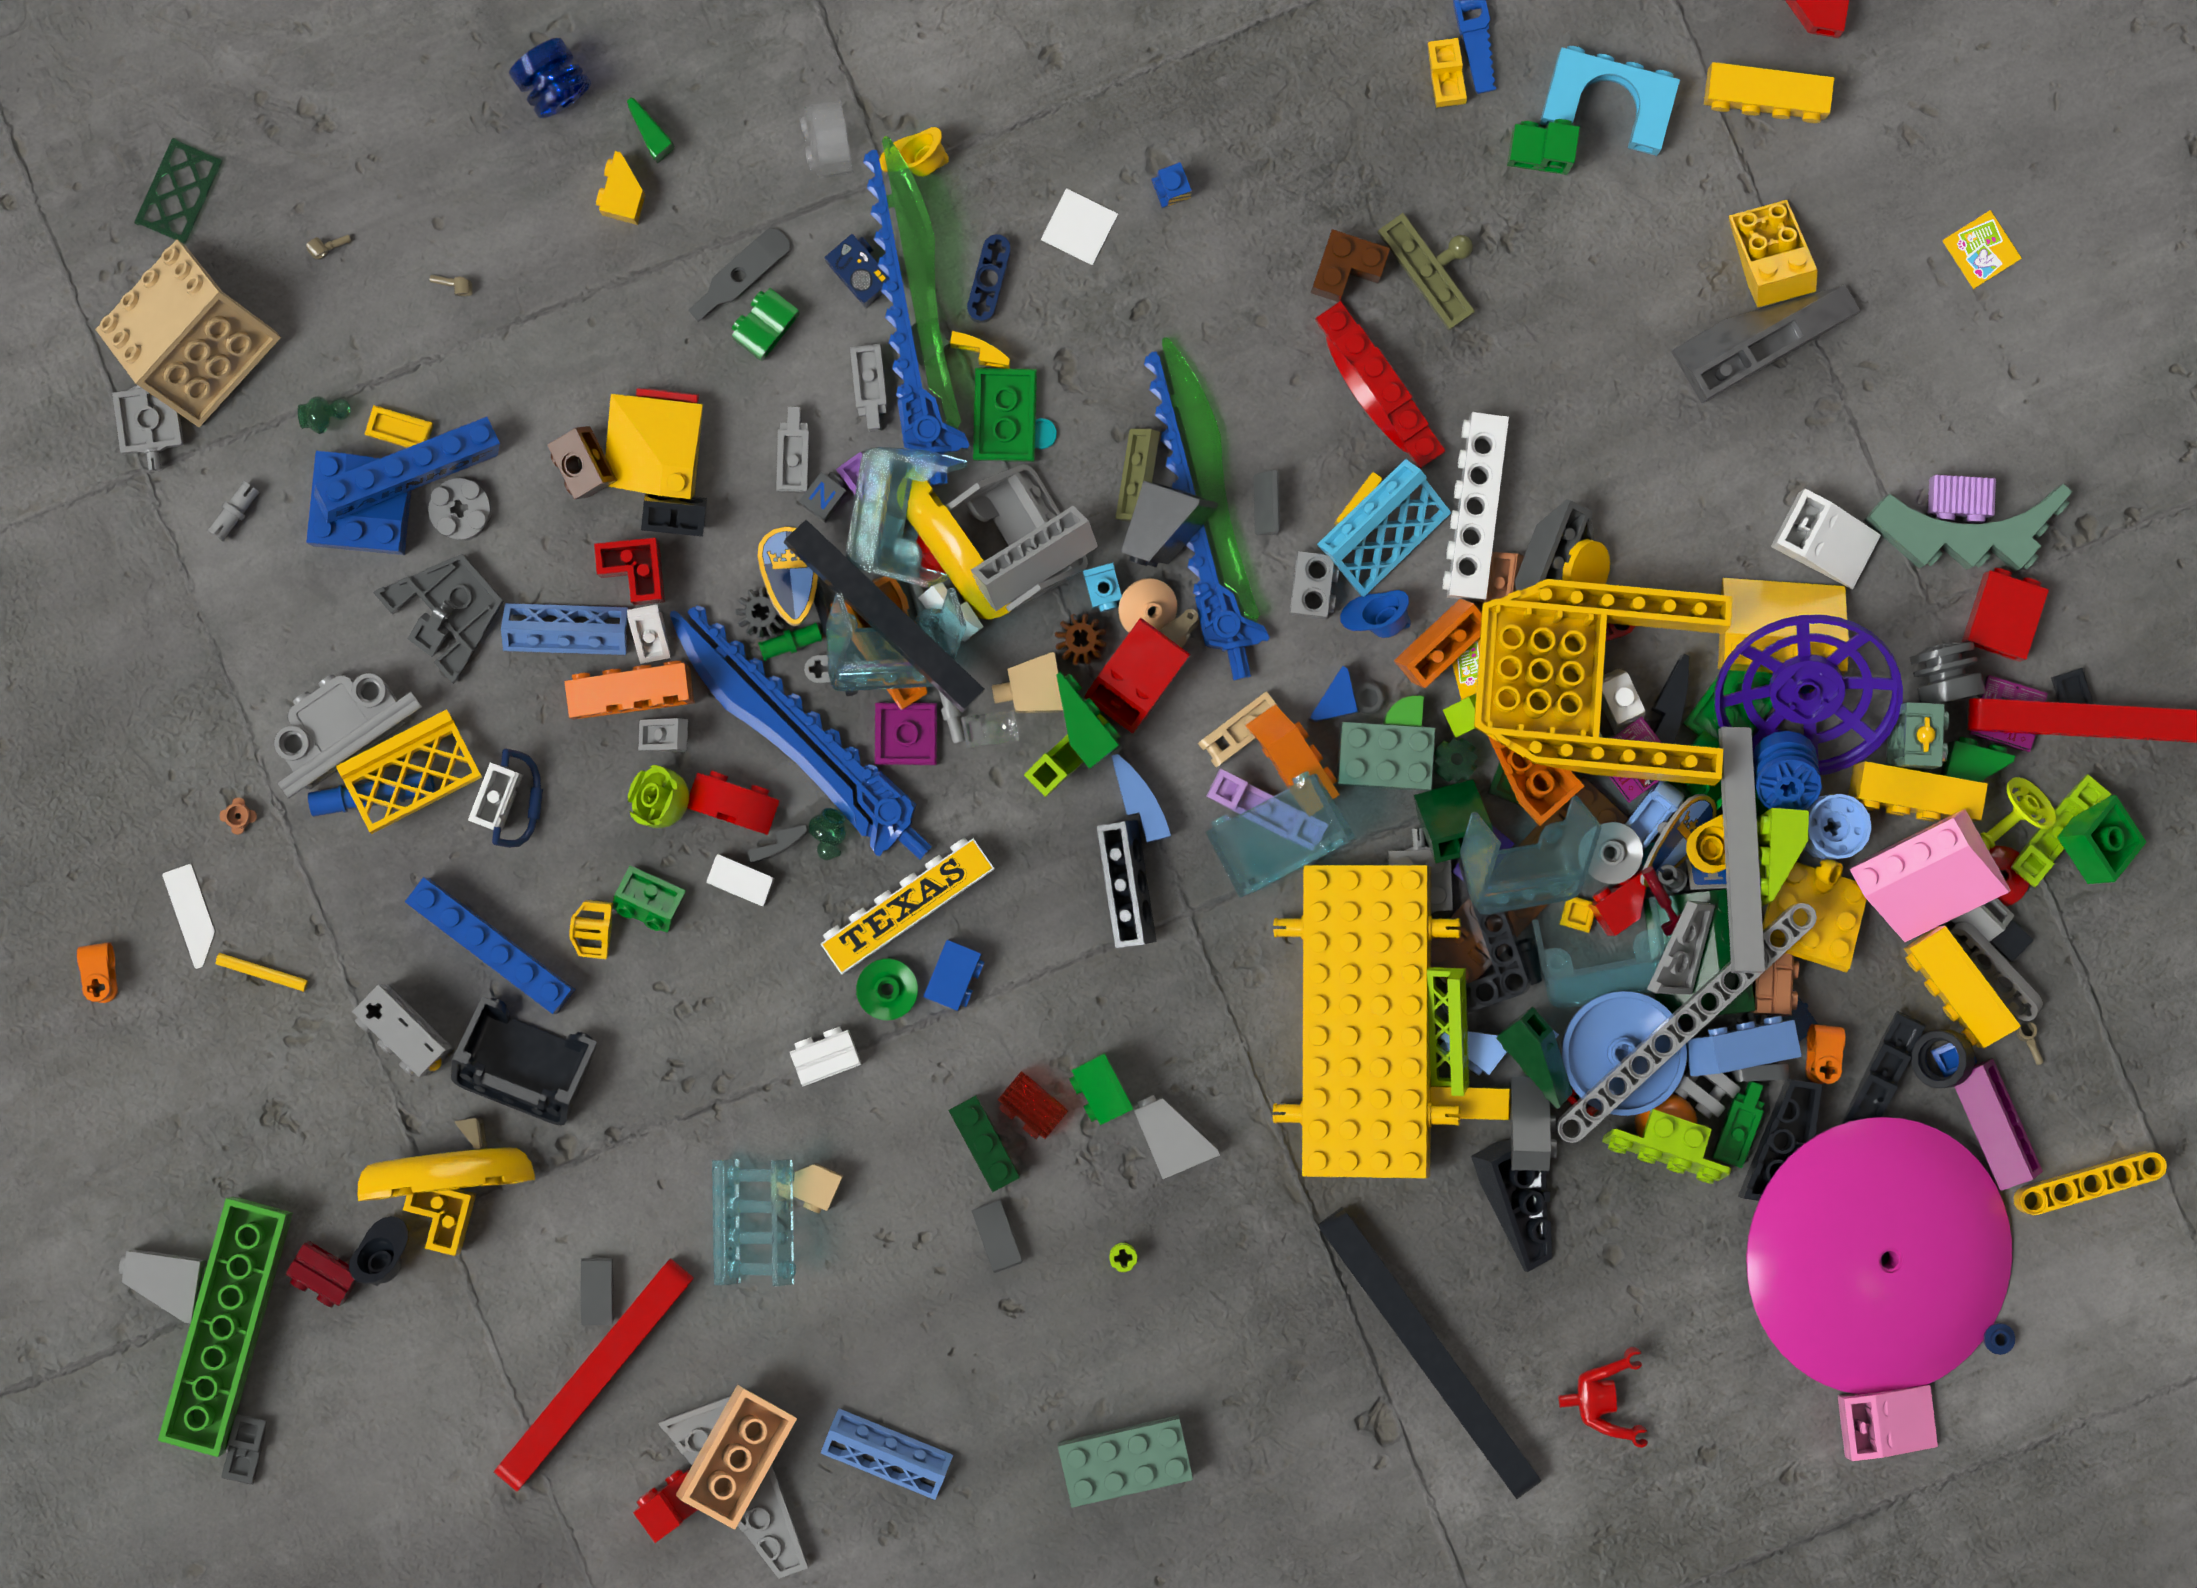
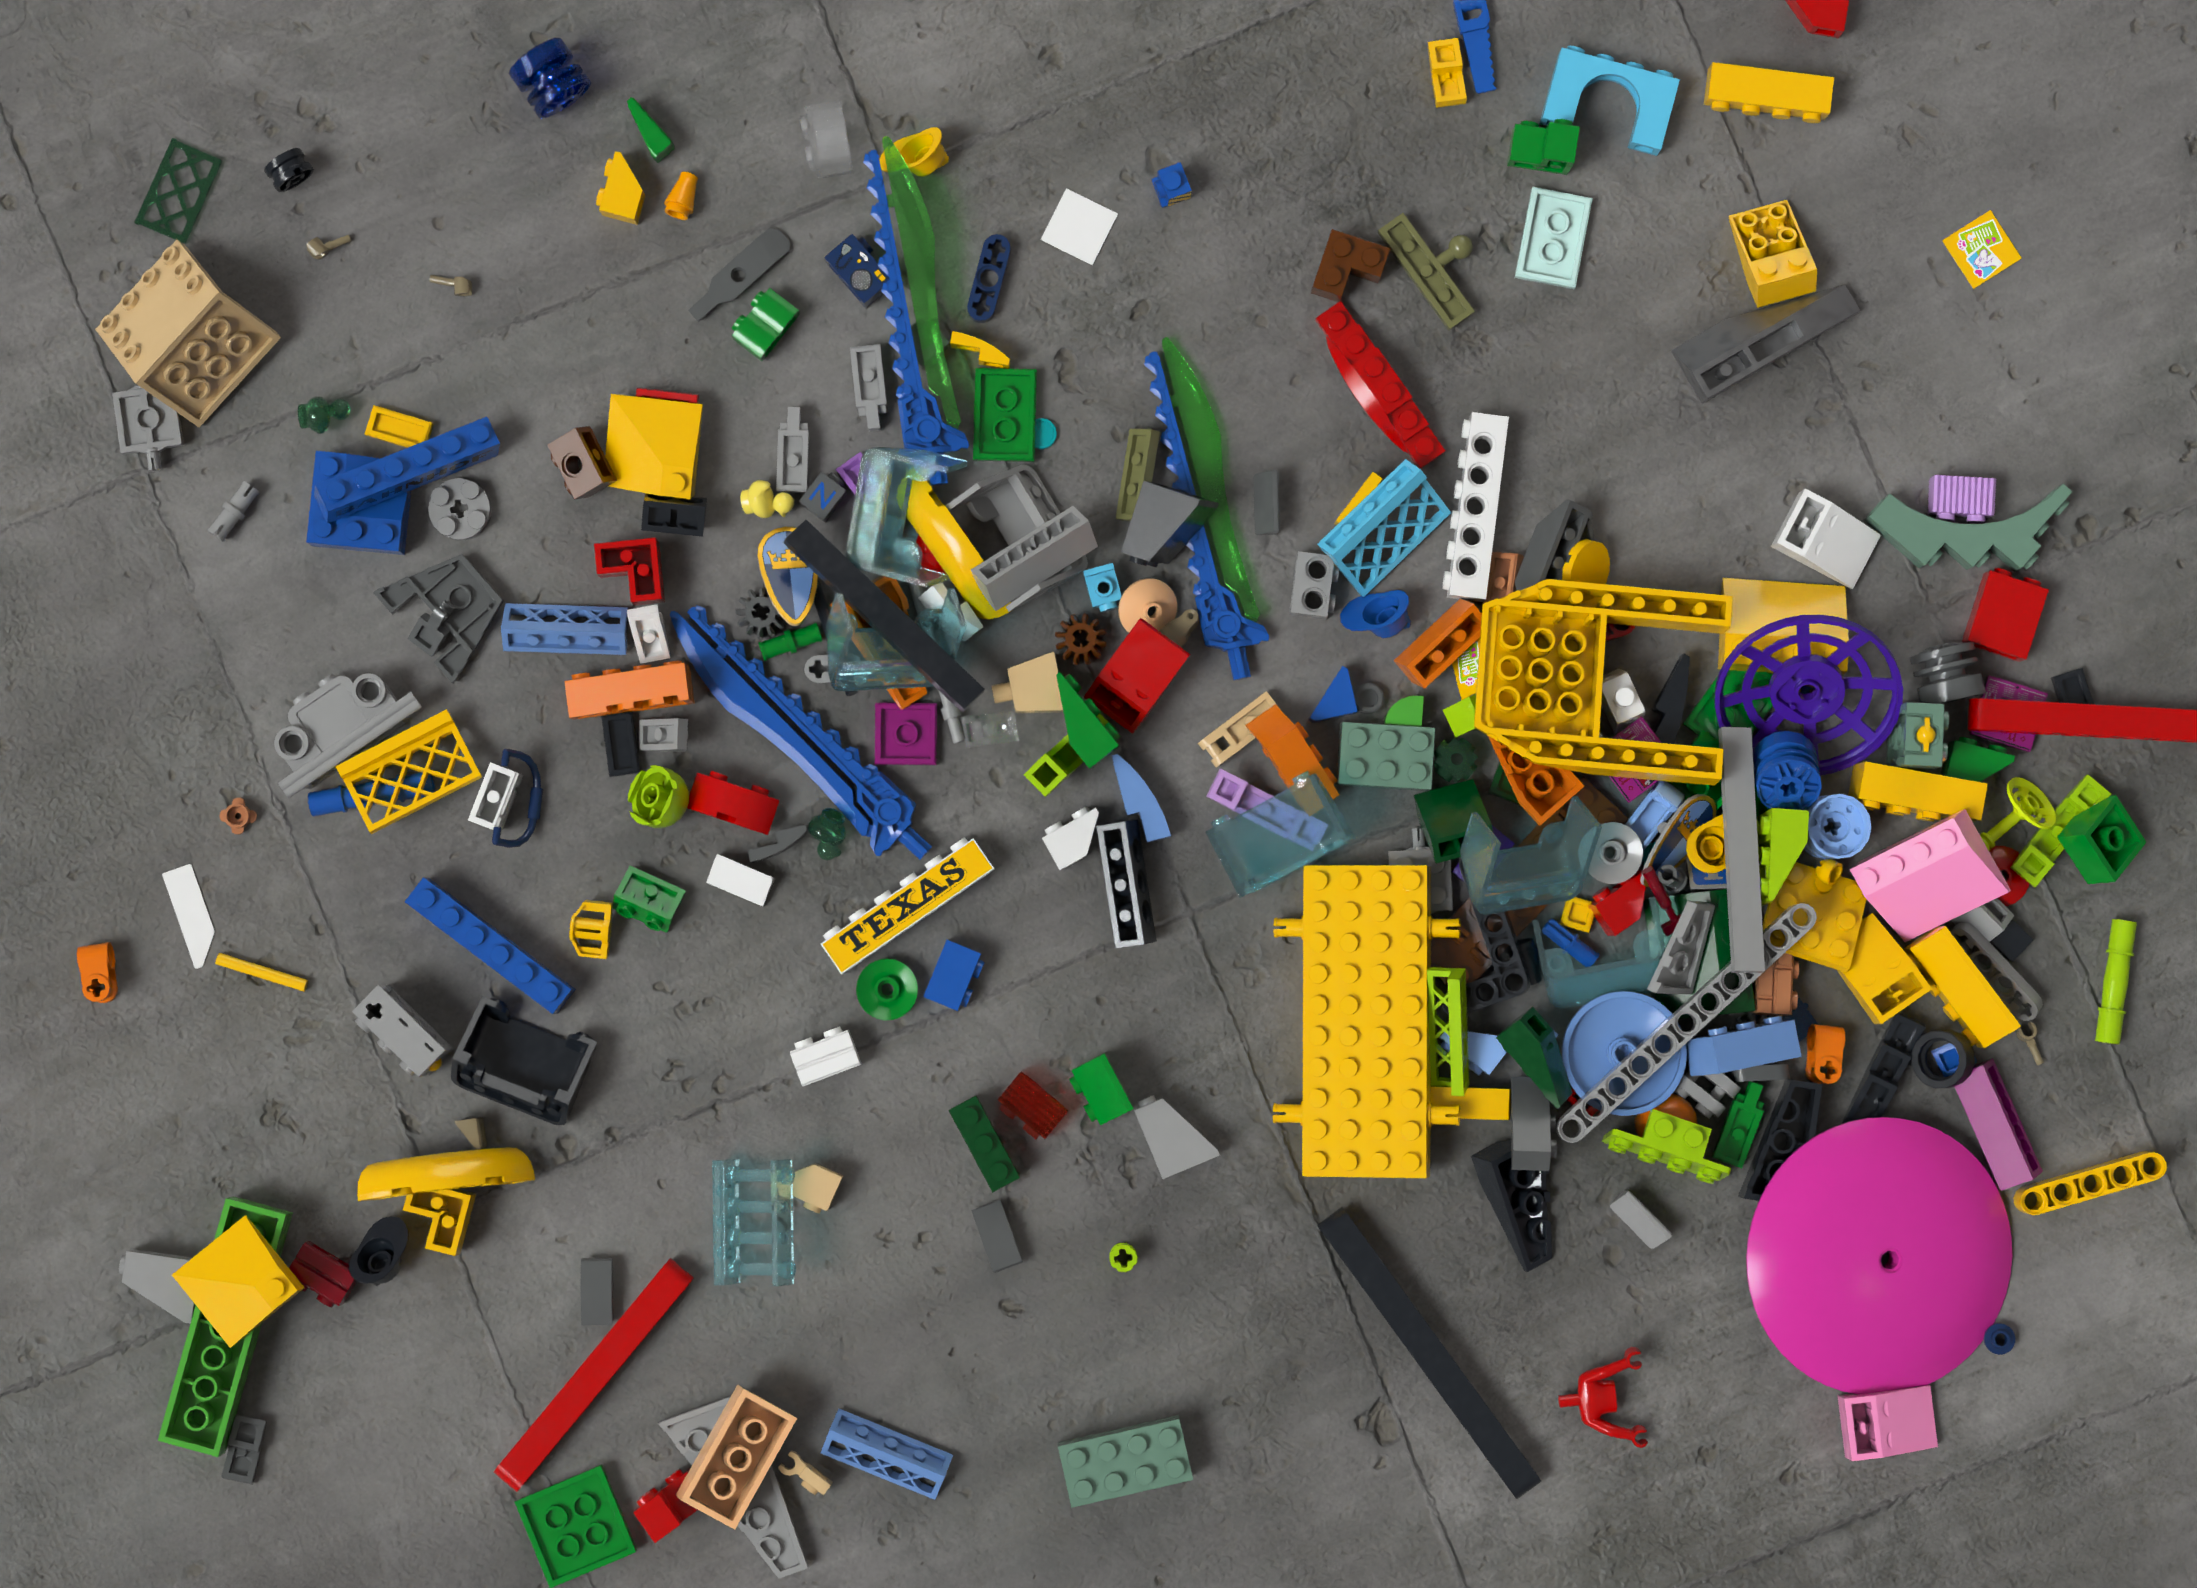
none -> yellow slope [172,1215,304,1348]
none -> black wheel [264,148,314,192]
none -> green plate [515,1464,638,1588]
none -> black tile [601,712,641,777]
none -> light orange cone [664,172,698,220]
none -> light yellow animal [740,480,794,518]
none -> tan plate [778,1450,833,1495]
none -> white slope [1042,806,1099,871]
none -> light aqua tile [1514,187,1593,289]
none -> blue axle [1541,918,1599,970]
none -> light grey slope [1610,1190,1672,1249]
none -> yellow slope [1837,913,1932,1024]
none -> lime piece [2095,919,2137,1045]

